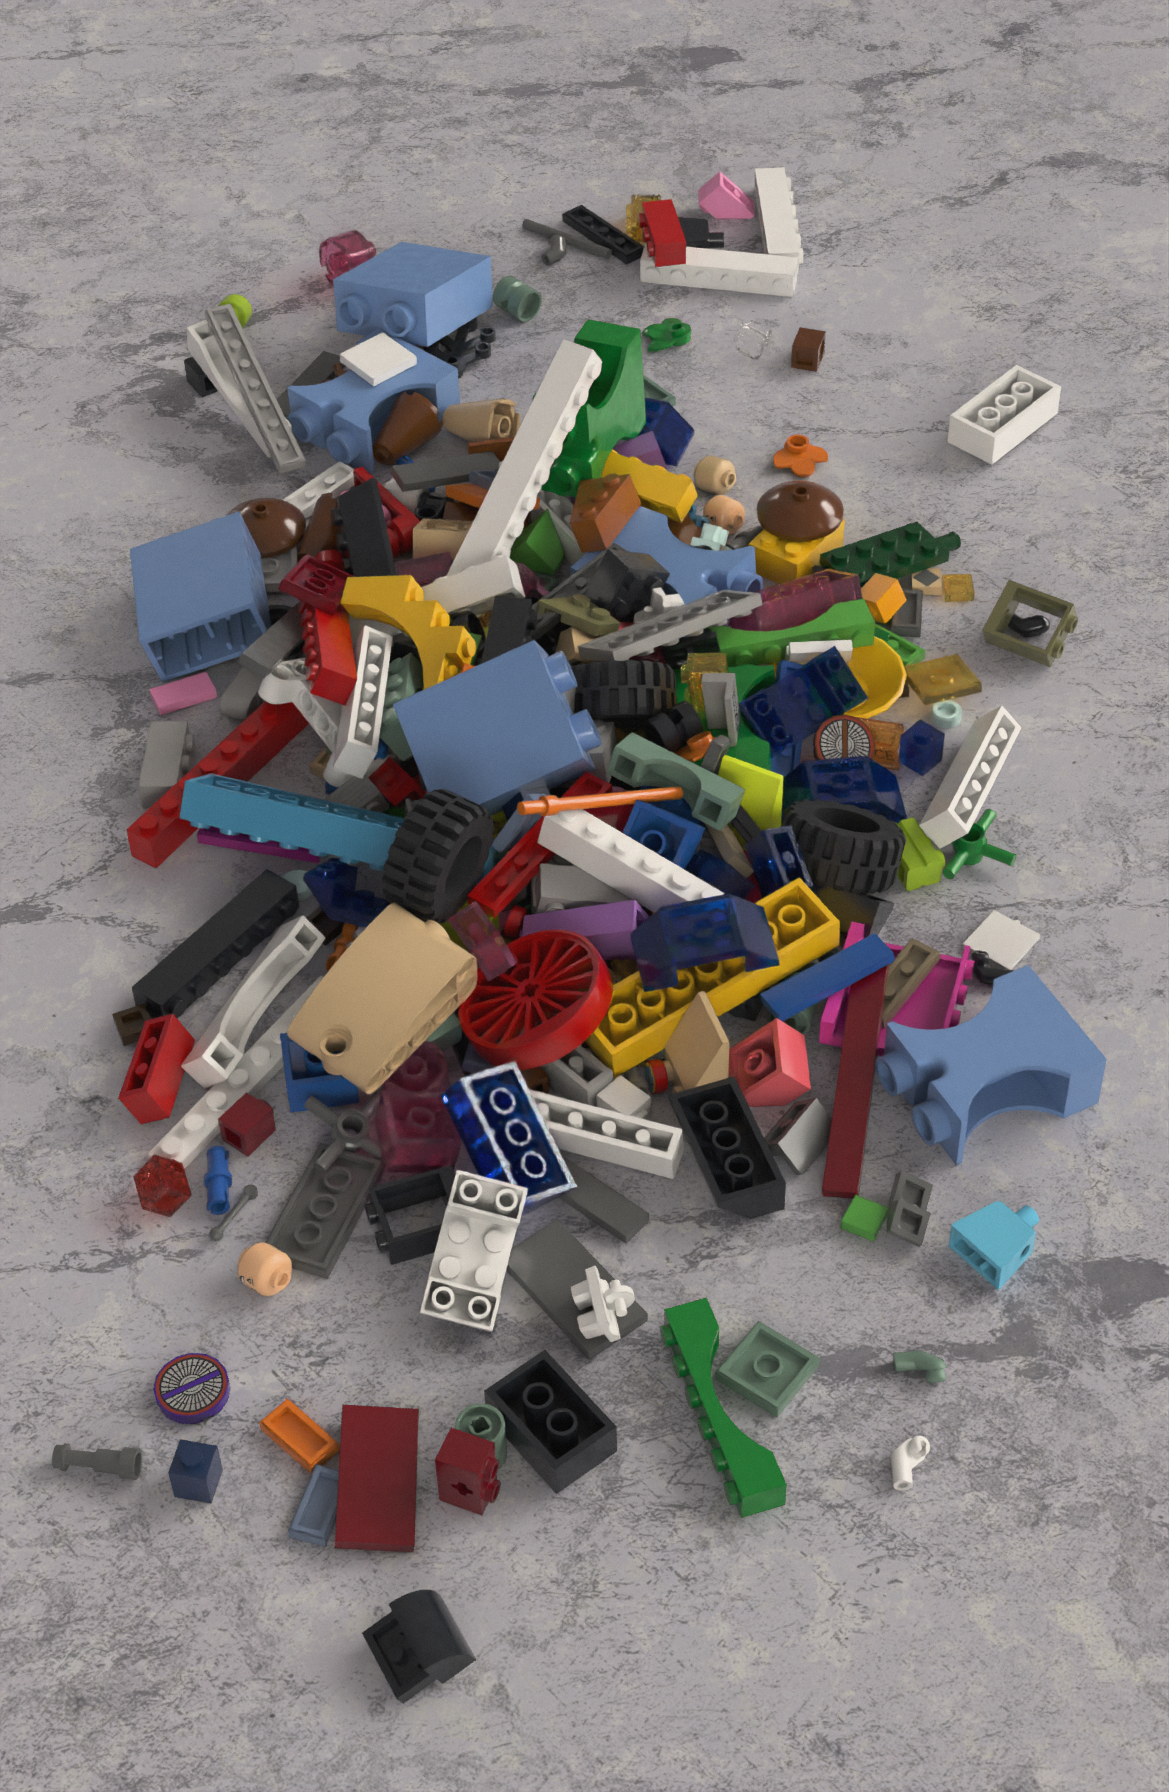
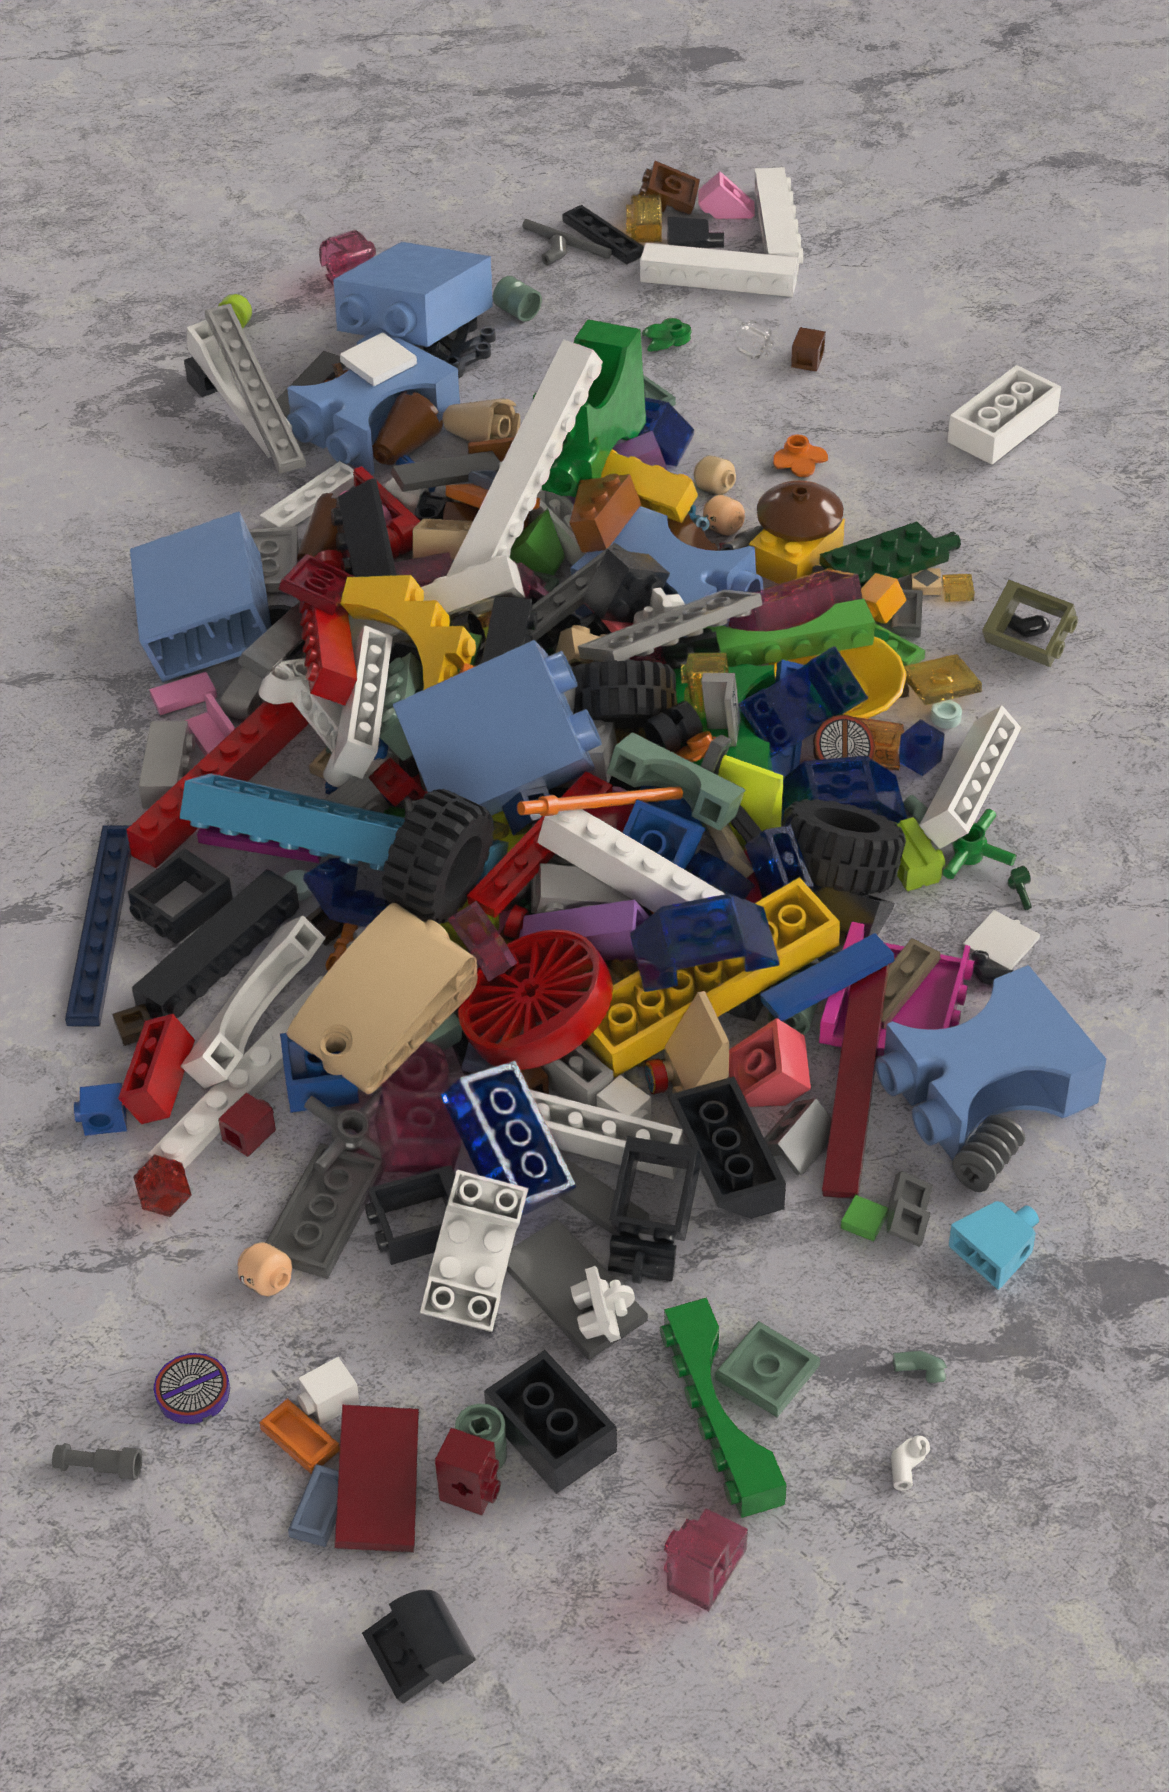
dark blue brick [168,1439,223,1504] -> none
blue pin [204,1146,232,1215] -> none
dark grey hinge [209,1184,258,1241] -> none
reddish brown dish [226,498,306,558] -> none
sand blue tile [492,793,546,852] -> none
olive wing [536,594,620,636] -> none
red brick [638,199,686,267] -> none
light aqua hips [691,523,732,551] -> none
white slope [785,640,853,666] -> none
none -> dark blue tile [65,825,131,1026]
none -> blue brick [74,1083,127,1136]
none -> black window [128,848,233,944]
none -> bright pink panel [185,693,235,756]
none -> white brick [297,1357,360,1426]
none -> black hips [608,1235,677,1284]
none -> black window [609,1136,702,1244]
none -> reddish brown plate [638,161,700,215]
none -> clear pink brick [664,1508,748,1612]
none -> sand green arm [903,795,928,825]
none -> dark grey piece [952,1115,1025,1192]
none -> dark green hand [1008,866,1032,910]

